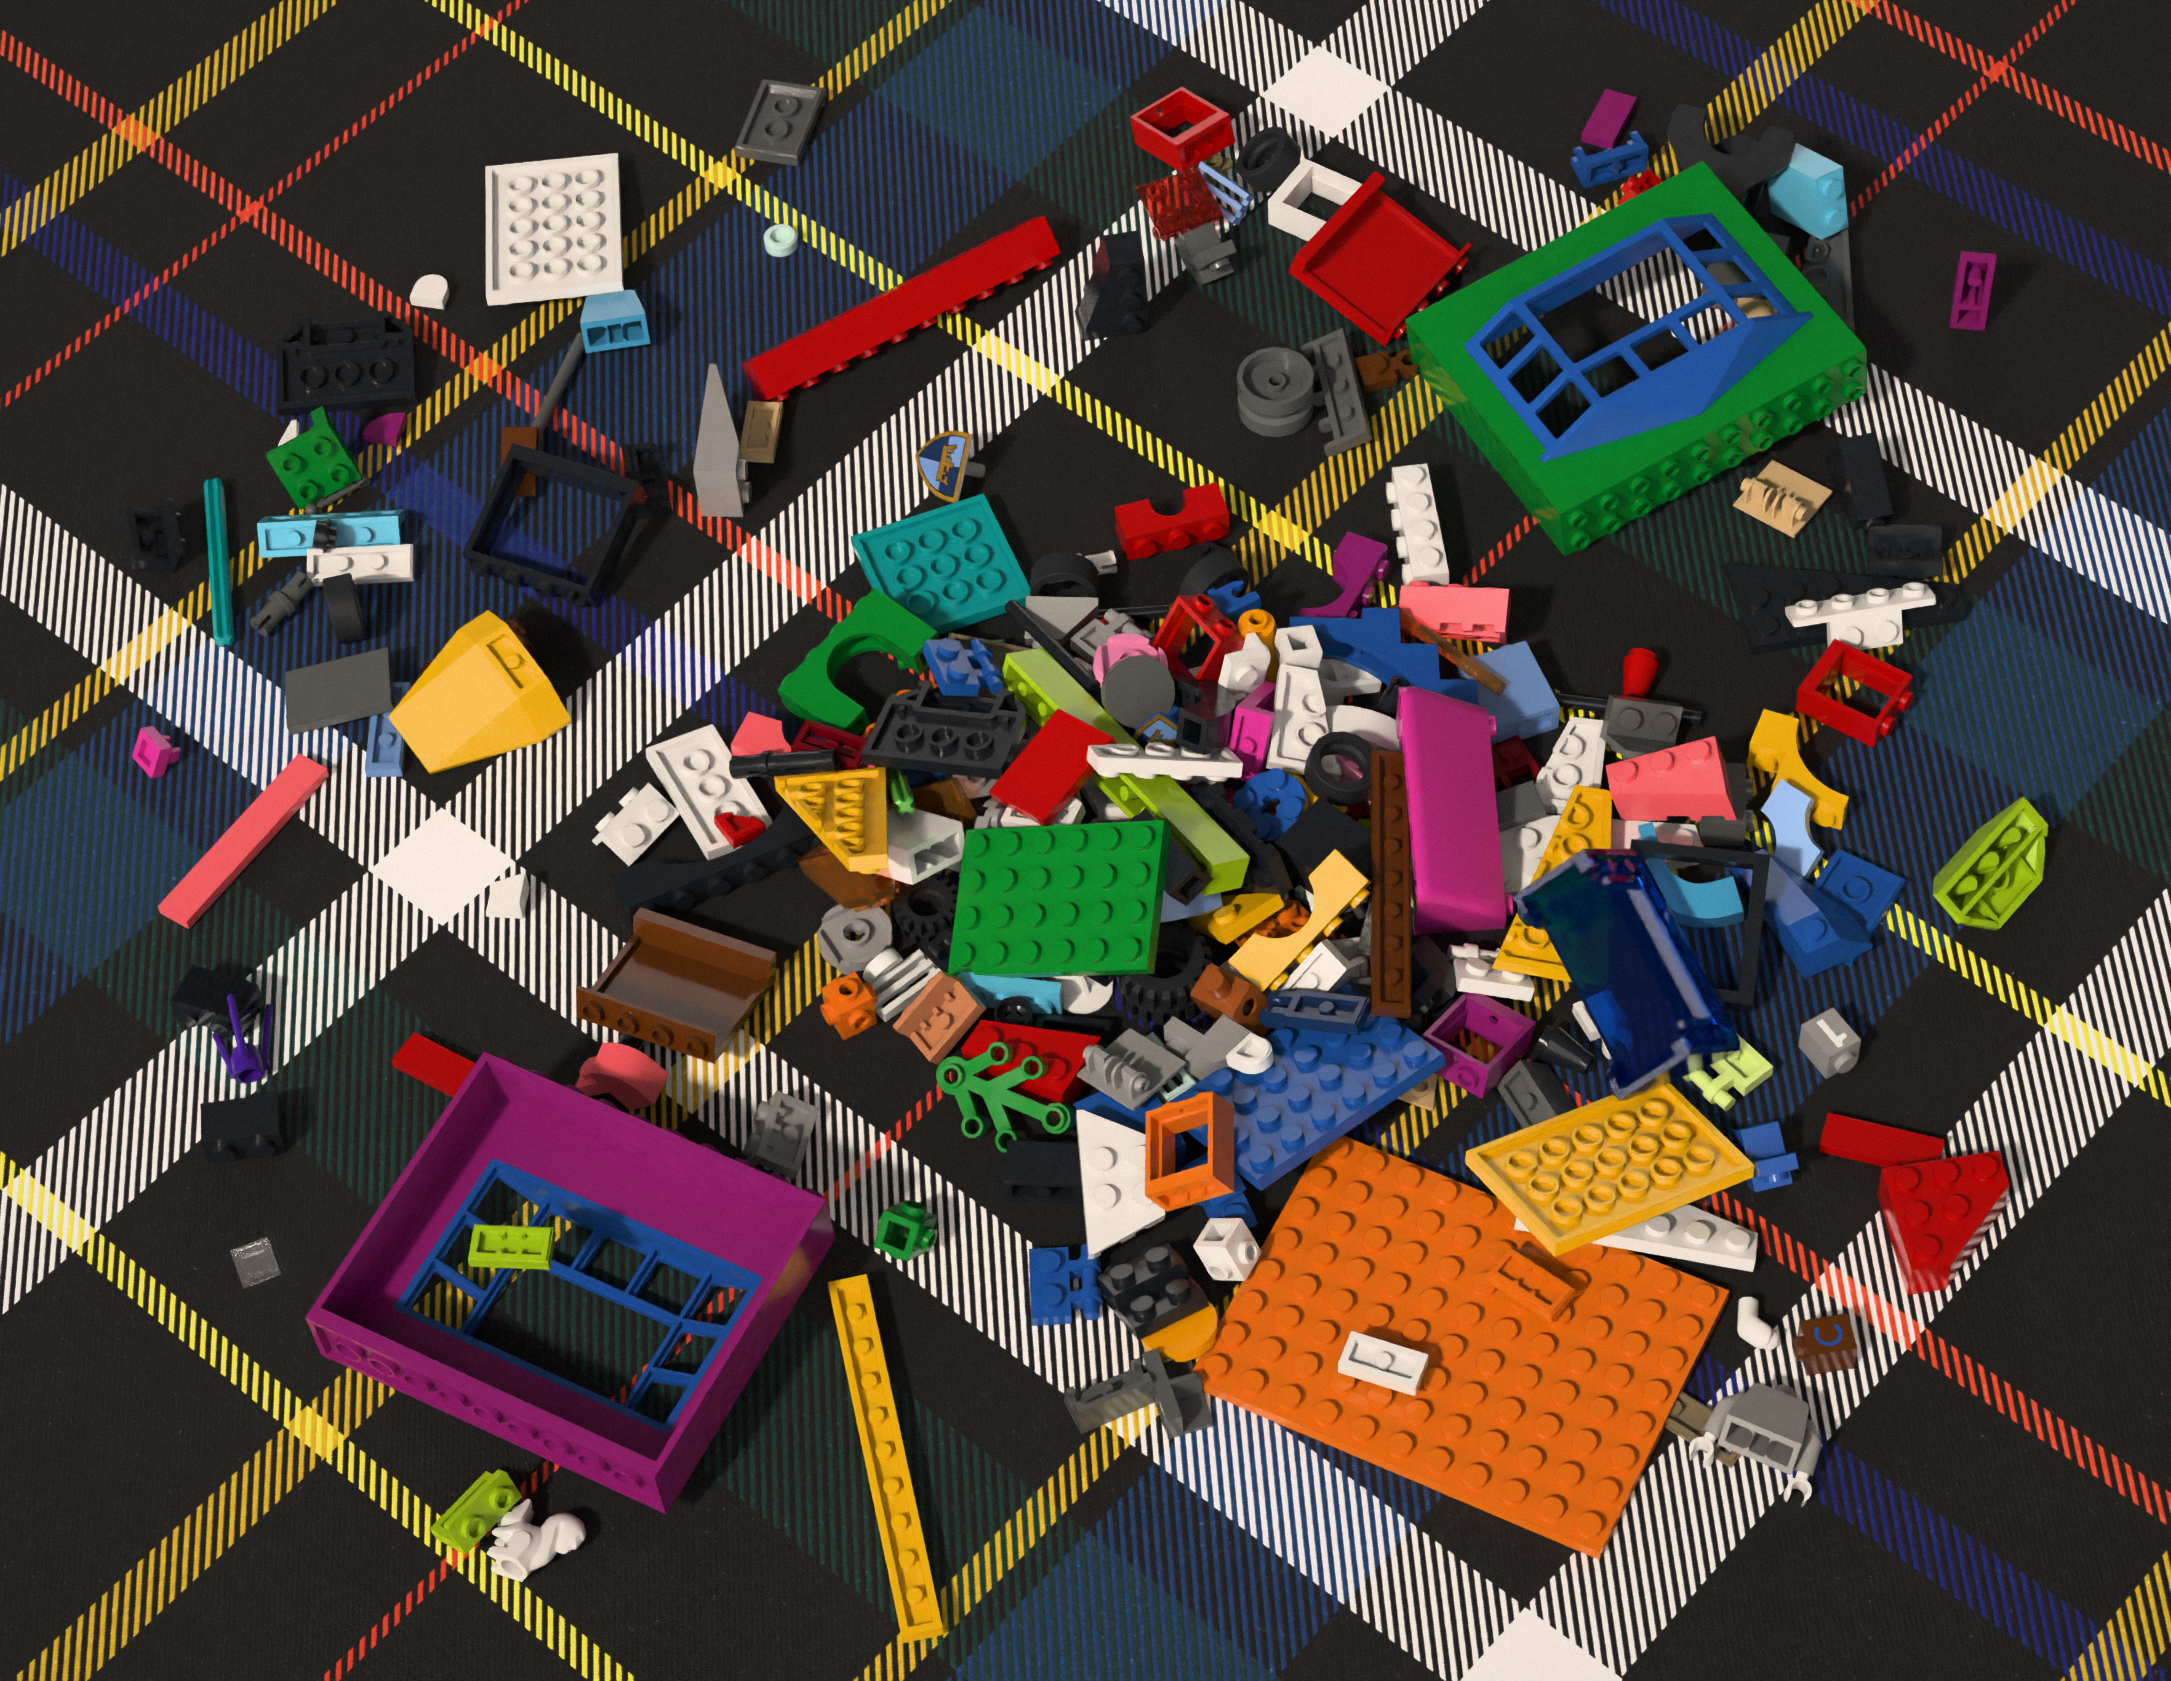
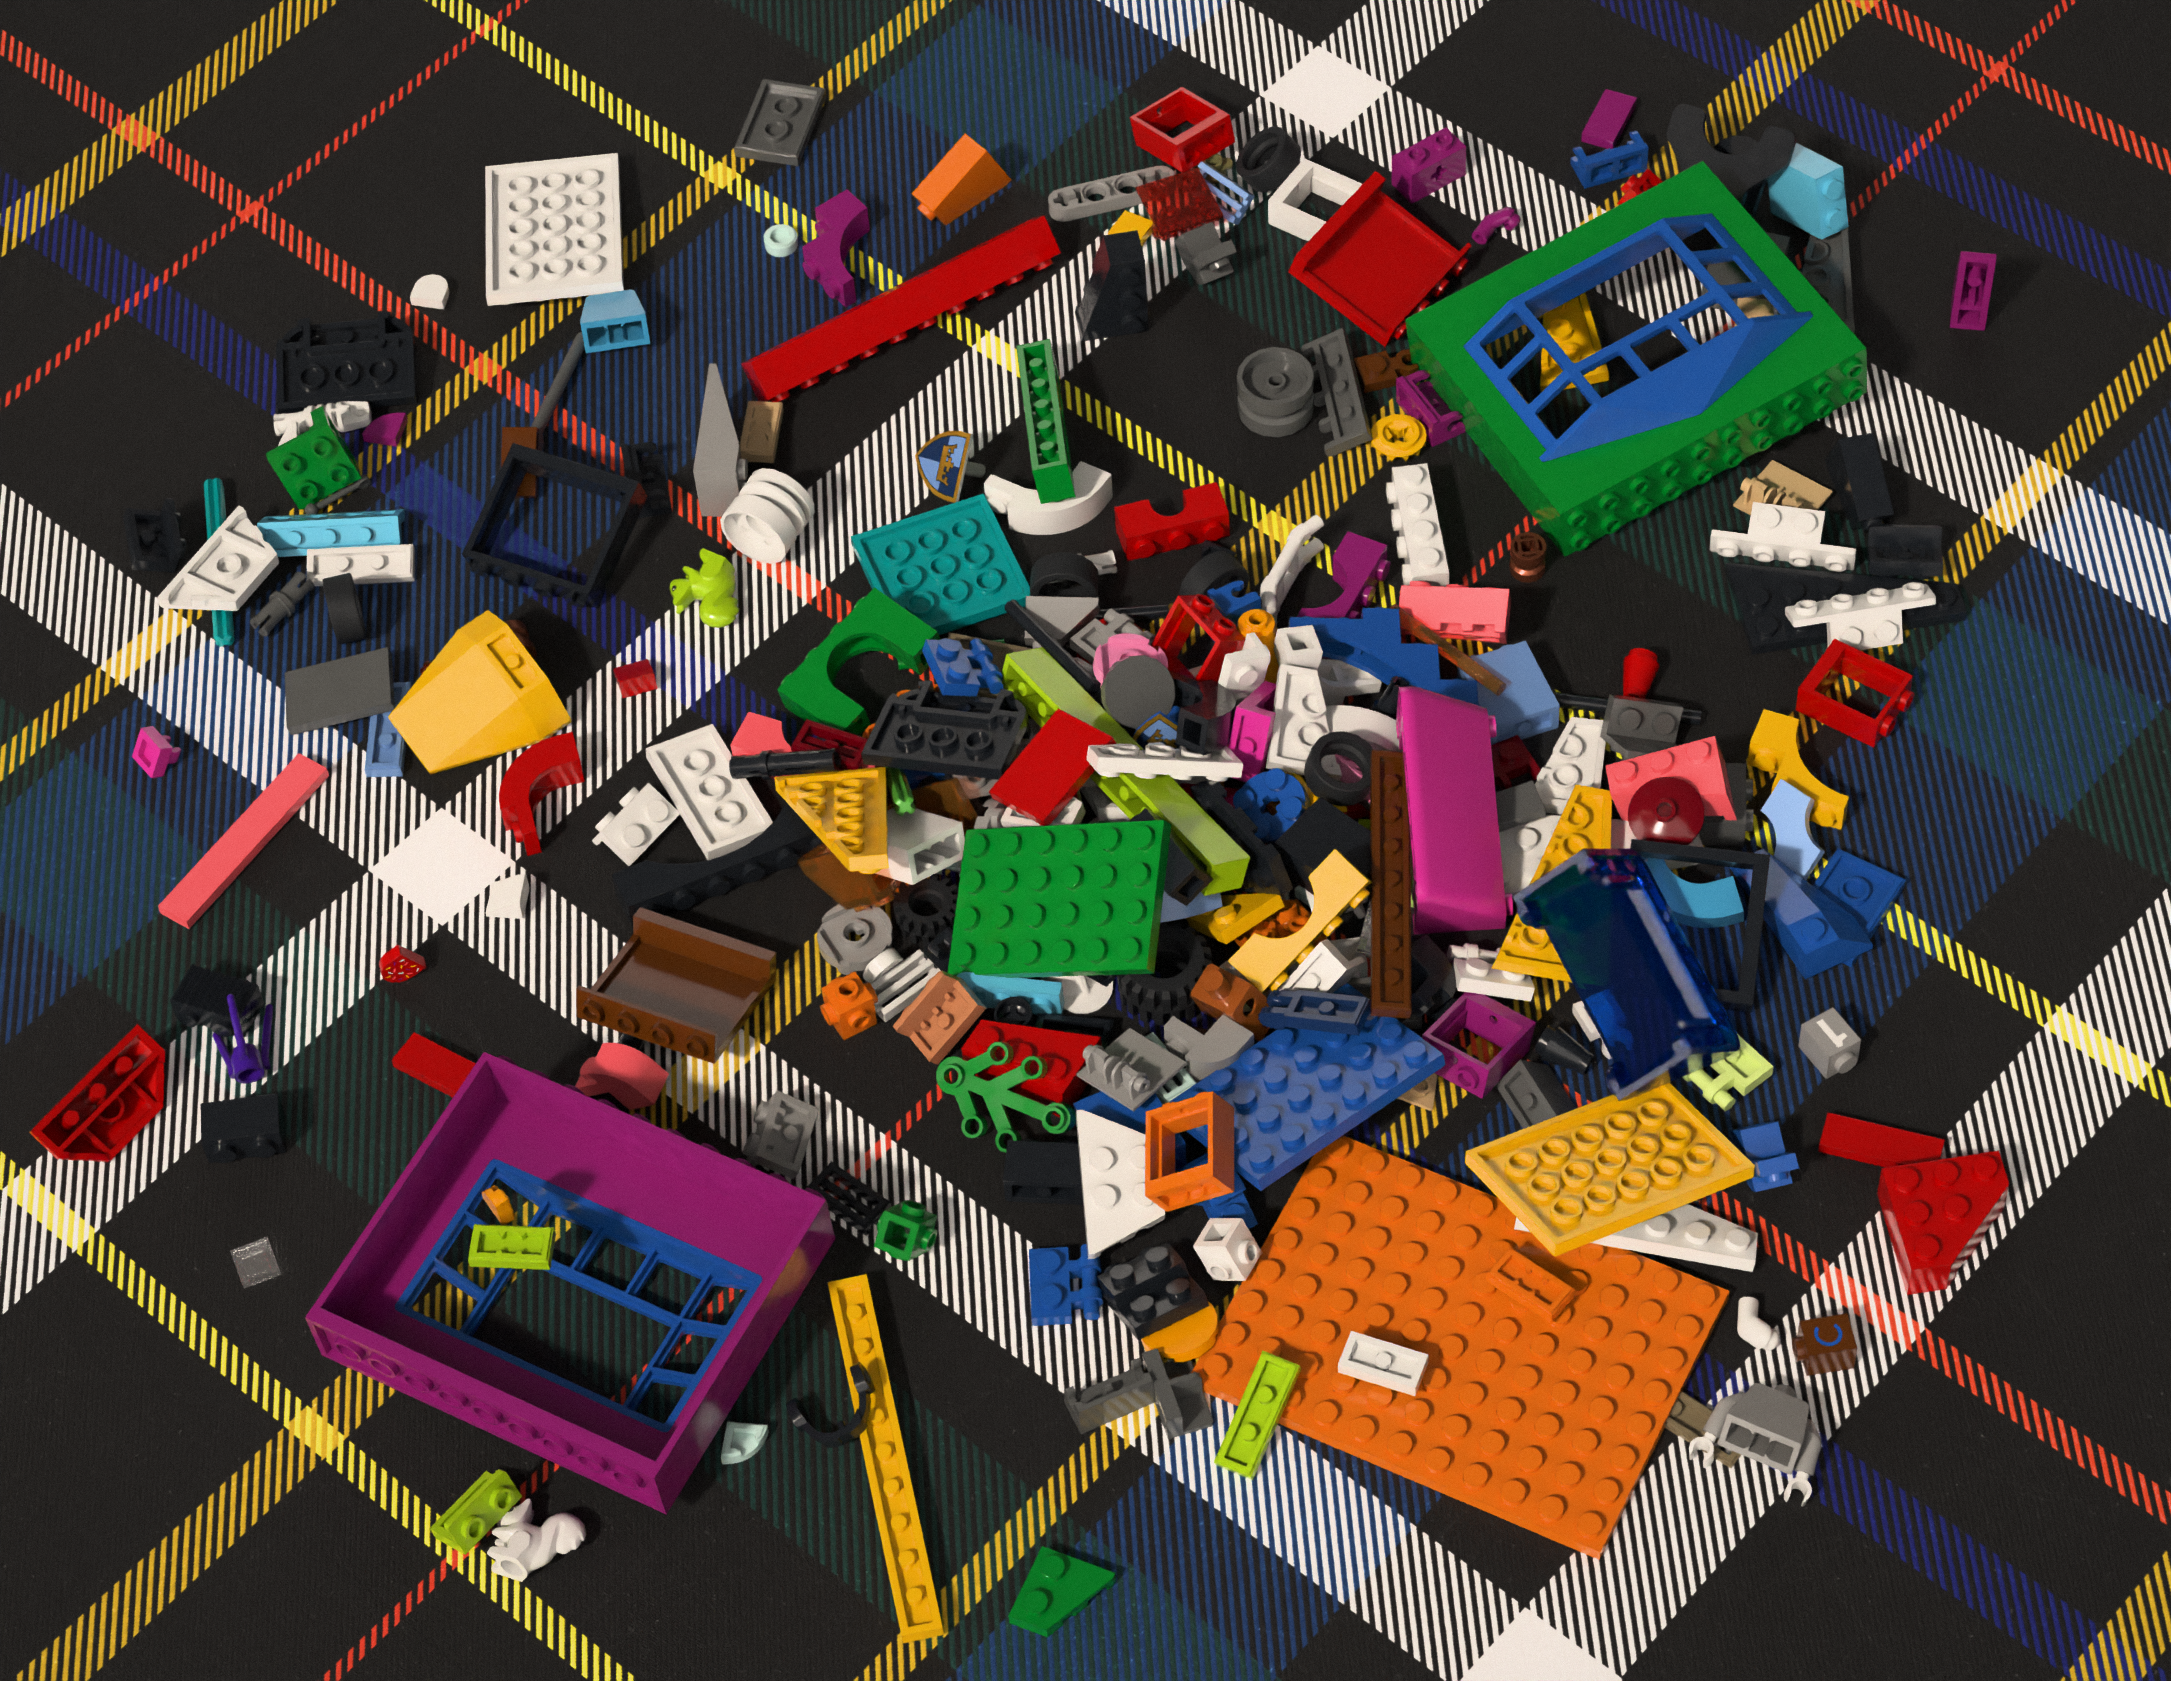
black plate [312,519,337,553] -> none
red tile [714,812,766,849] -> none
white tile [1226,1032,1274,1074] -> none
lime wedge [1933,797,2048,930] -> none
none -> red wedge [29,1024,165,1162]
none -> white wing [157,505,279,611]
none -> white hinge [273,401,372,436]
none -> red tile [379,945,426,983]
none -> light orange tile [482,1185,515,1225]
none -> red arch [499,732,585,856]
none -> red slope [613,659,657,698]
none -> lime animal [670,548,739,628]
none -> white wheel [720,468,815,564]
none -> light aqua tile [721,1421,769,1464]
none -> black piece [786,1362,875,1448]
none -> magenta arch [802,189,870,308]
none -> black tile [806,1161,892,1236]
none -> orange slope [911,133,1012,225]
none -> white arch [984,461,1113,535]
none -> green wing [1008,1546,1116,1638]
none -> green brick [1016,339,1076,504]
none -> light grey beam [1048,166,1176,222]
none -> yellow tile [1108,210,1155,246]
none -> lime tile [1214,1351,1302,1480]
none -> white piece [1260,515,1324,625]
none -> yellow gear [1371,414,1427,462]
none -> magenta brick [1392,127,1466,204]
none -> magenta hinge [1396,370,1465,447]
none -> magenta arm [1472,207,1521,245]
none -> copper wheel [1509,532,1546,583]
none -> yellow wing [1540,292,1609,392]
none -> dark red dish [1628,777,1705,845]
none -> white bracket [1710,502,1856,572]

